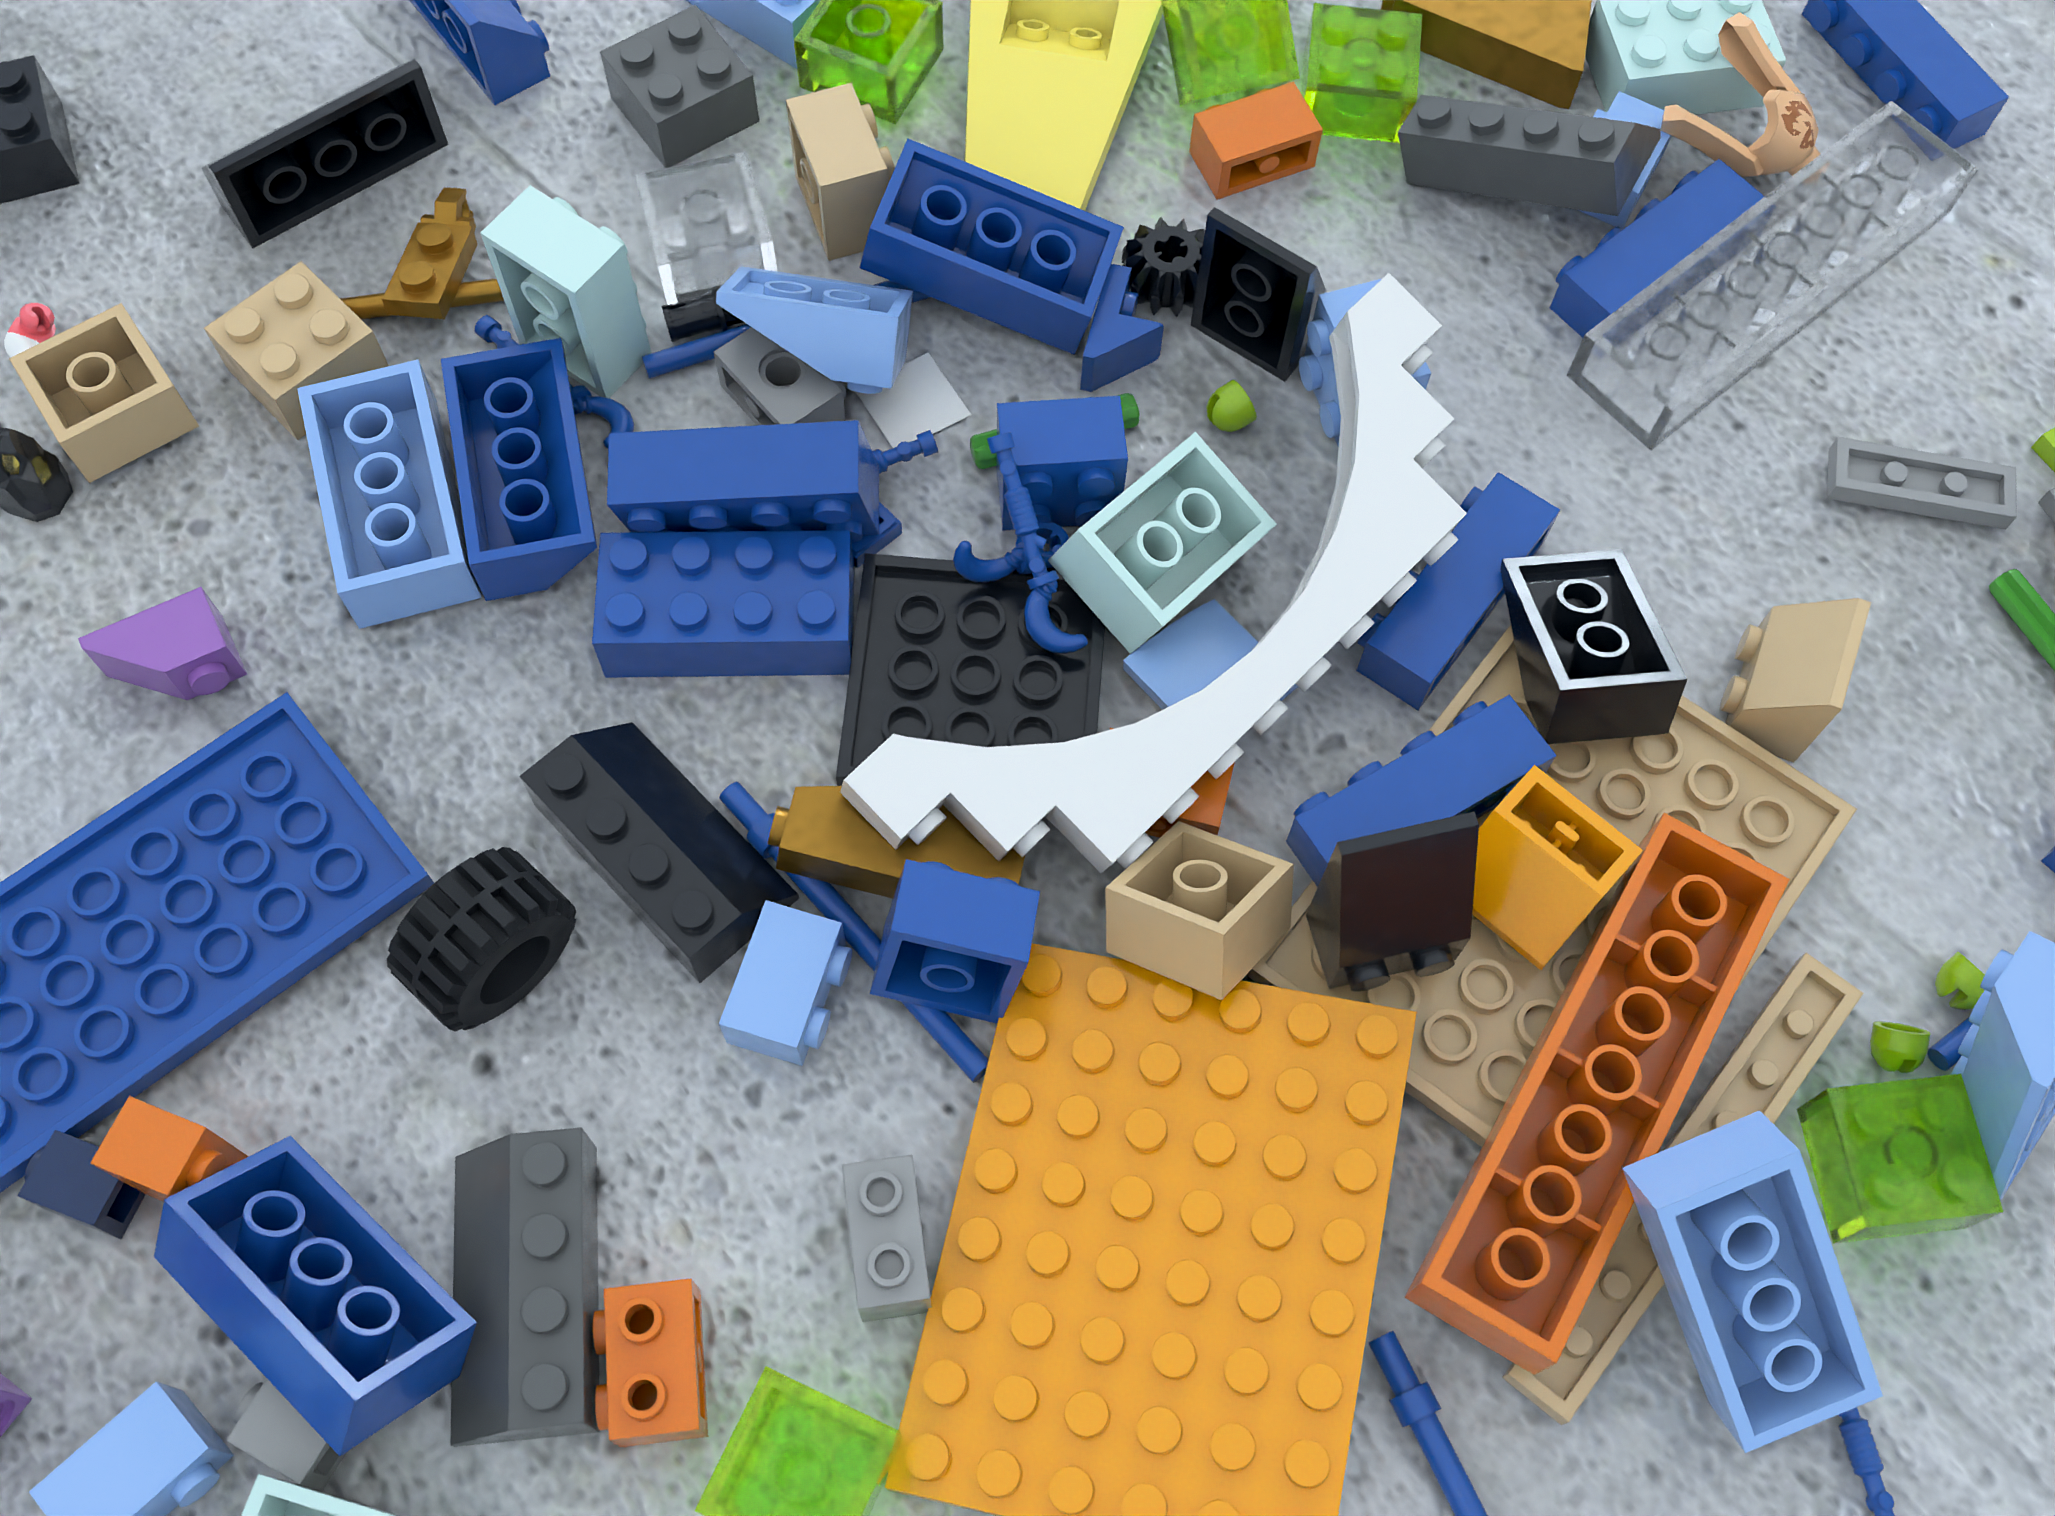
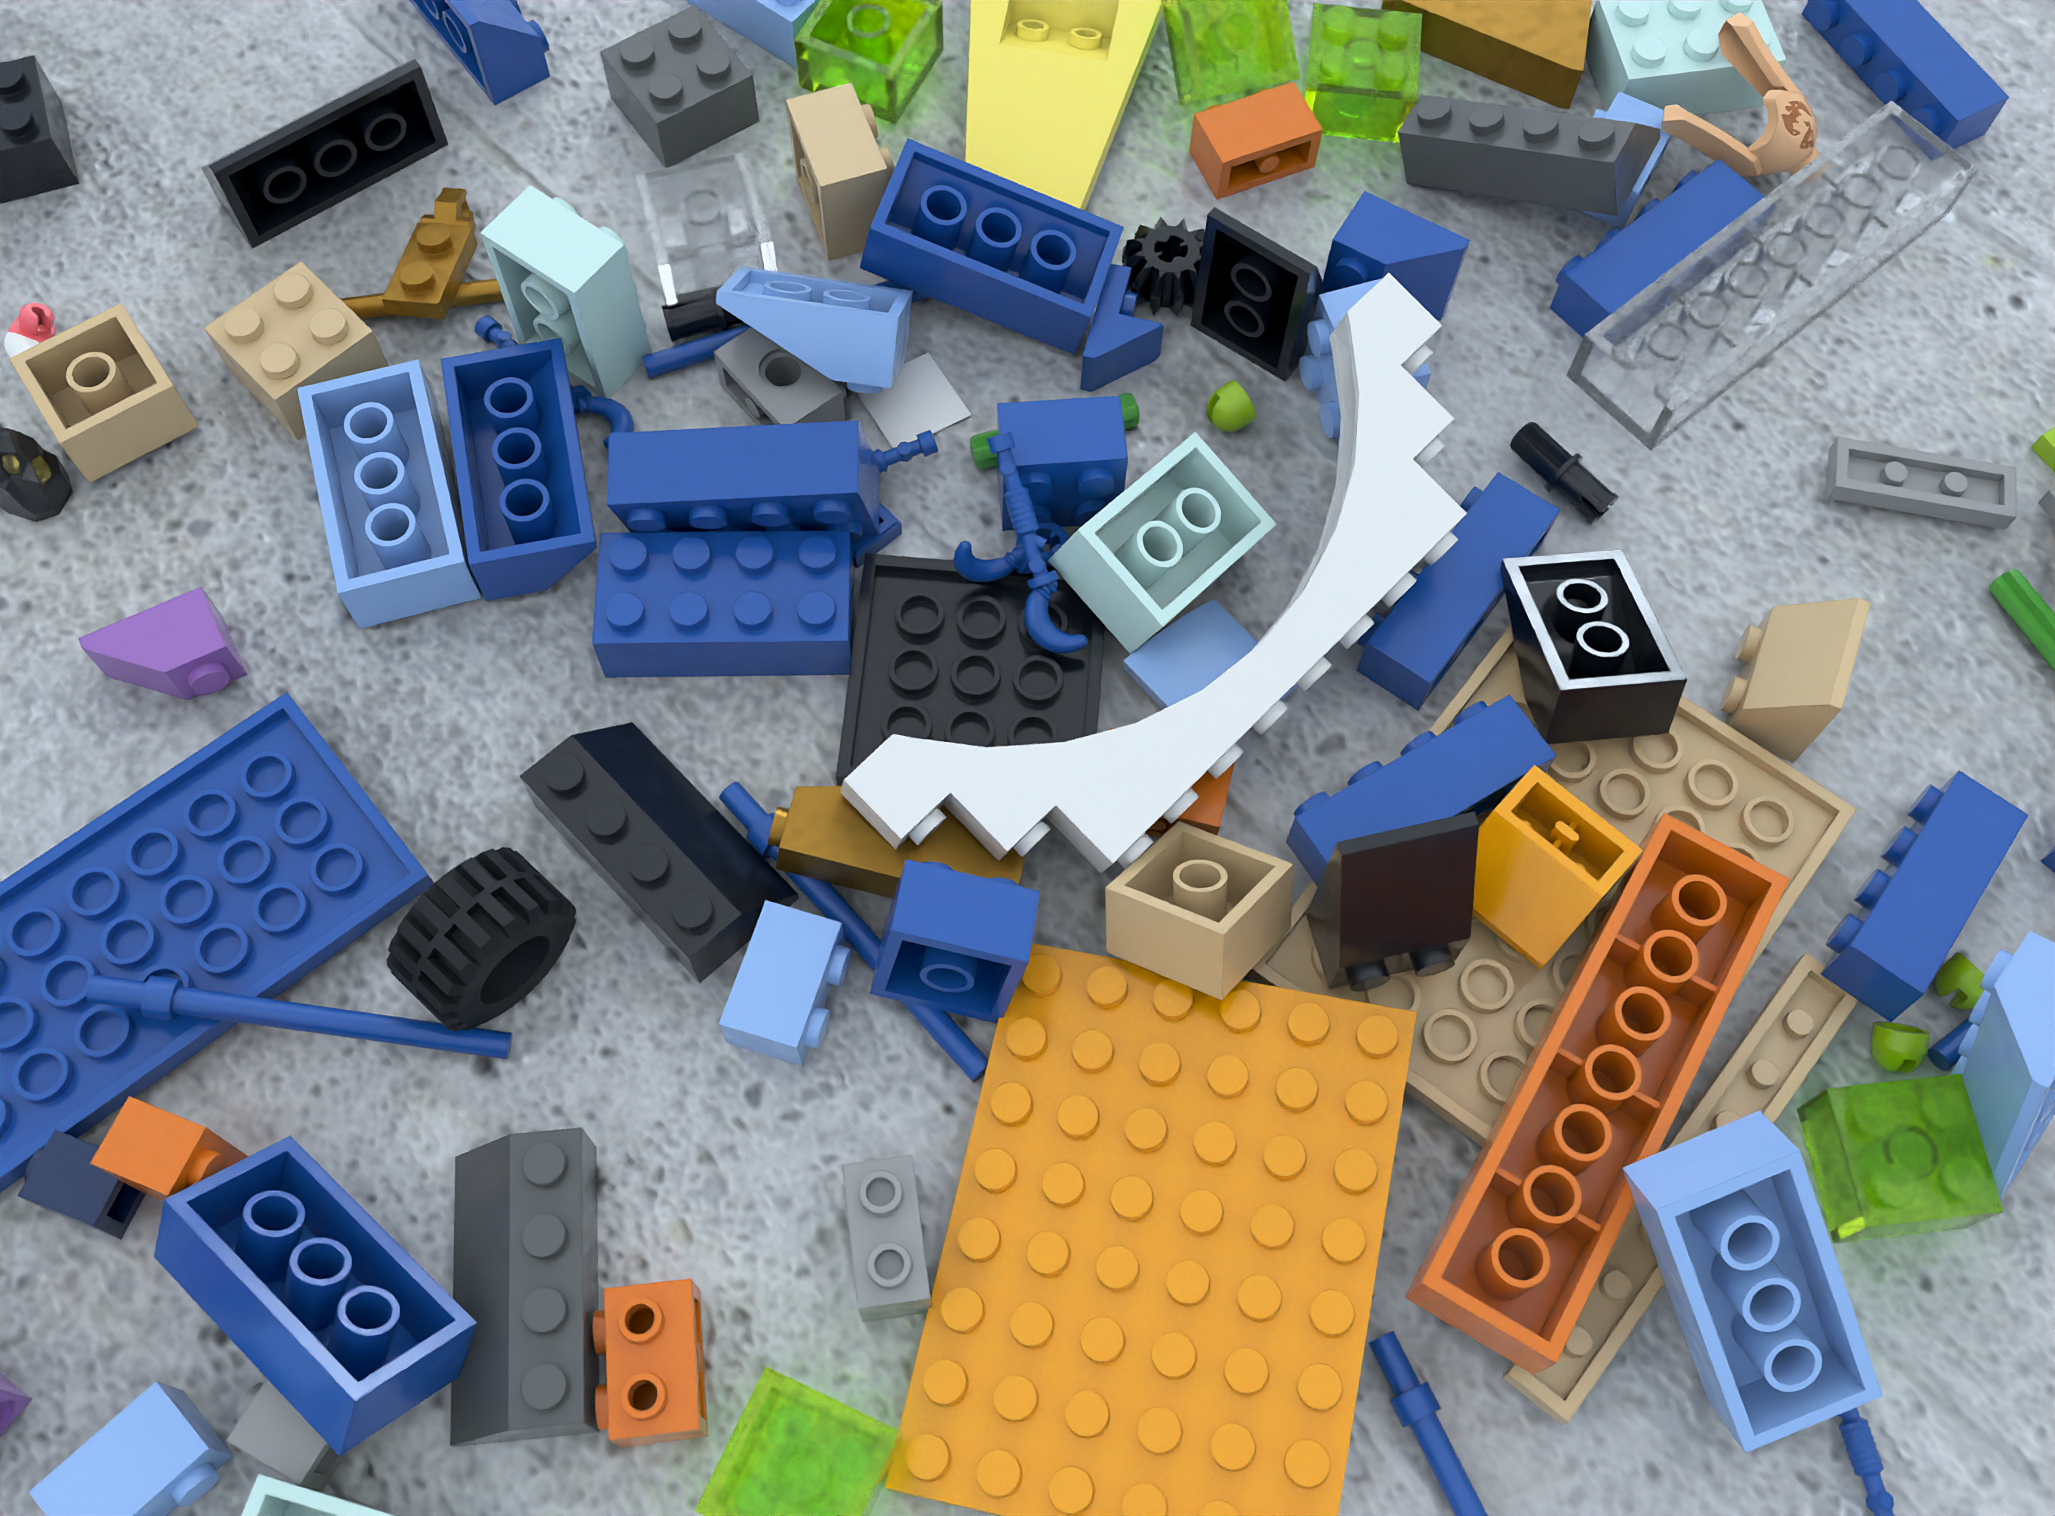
none -> blue bar [86,975,513,1059]
none -> blue slope [1323,191,1470,321]
none -> black axle [1510,422,1619,525]
none -> blue brick [1821,770,2028,1022]

